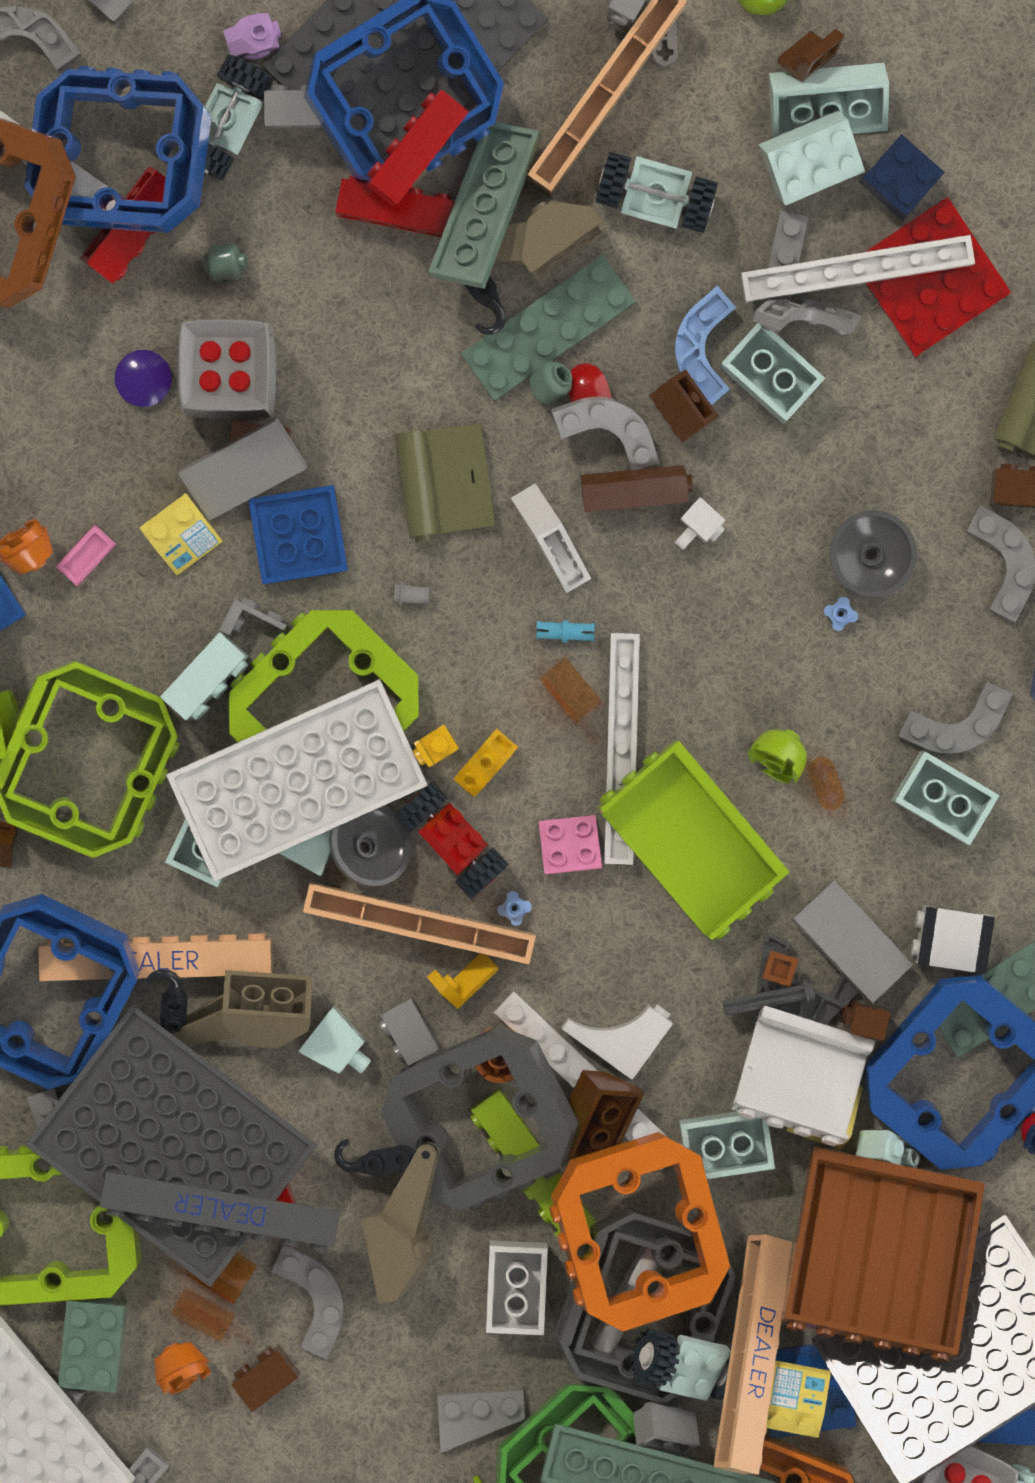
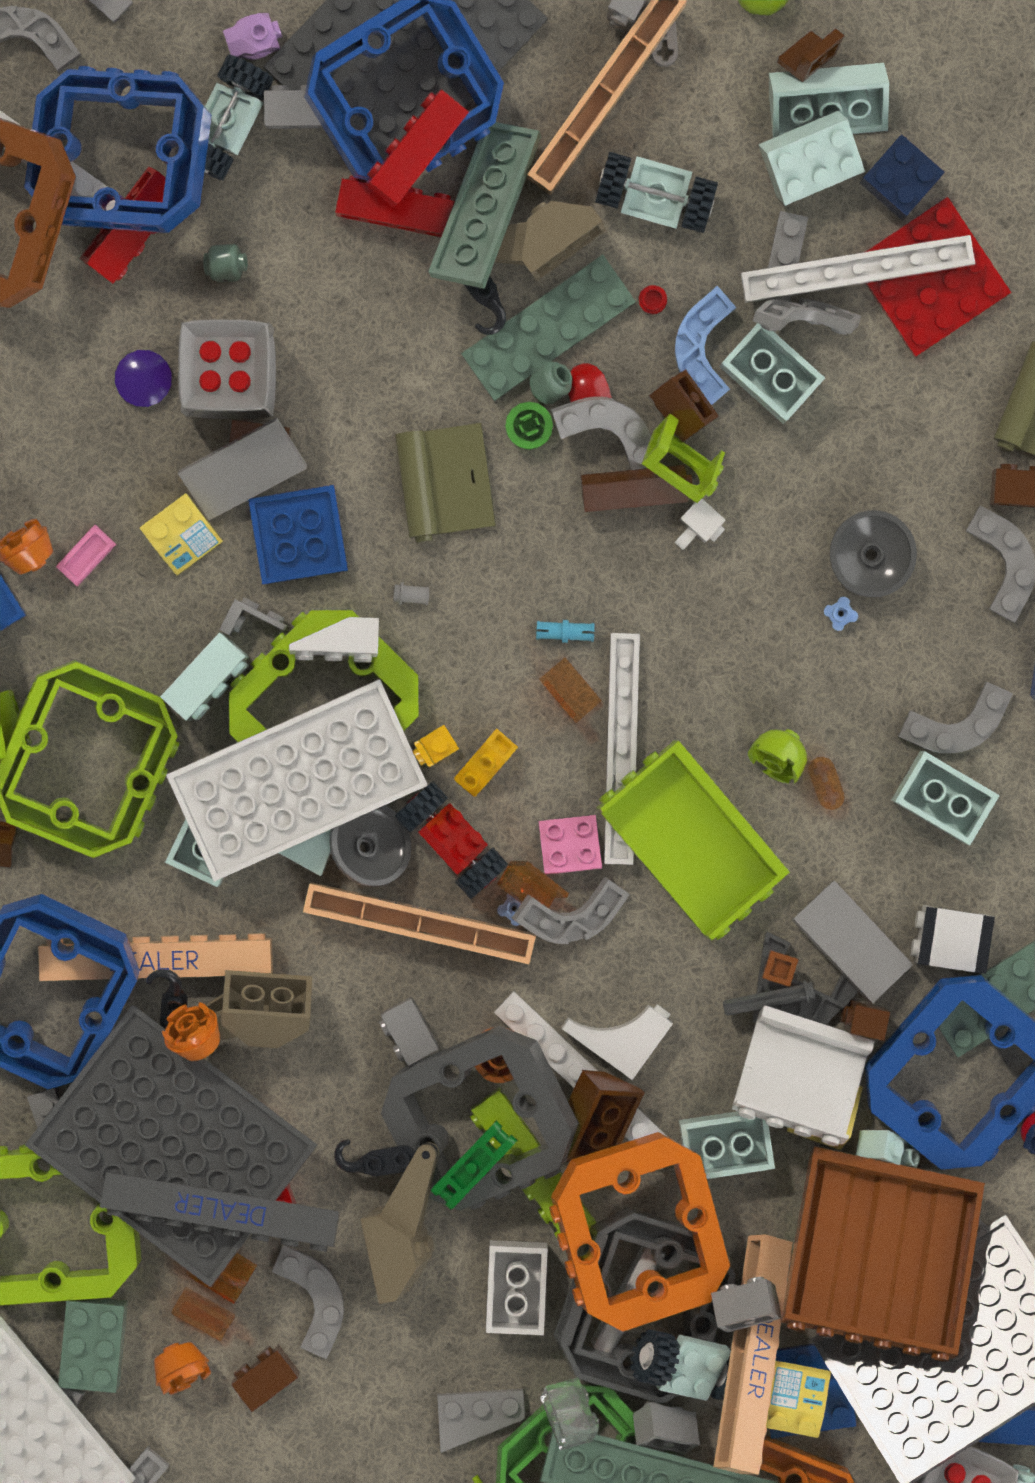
light aqua torso [299,1006,371,1074] -> none
yellow bracket [427,953,499,1009] -> none
white arch [511,483,591,593] -> none
none -> orange cone [162,1002,220,1061]
none -> white slope [289,617,379,662]
none -> green plate [430,1120,518,1210]
none -> clear orange panel [497,861,569,908]
none -> bright green piece [505,402,553,450]
none -> light grey plate [512,877,630,944]
none -> clear brick [540,1377,599,1450]
none -> red plate [638,285,667,314]
none -> lime panel [642,414,725,503]
none -> light grey brick [711,1277,781,1333]

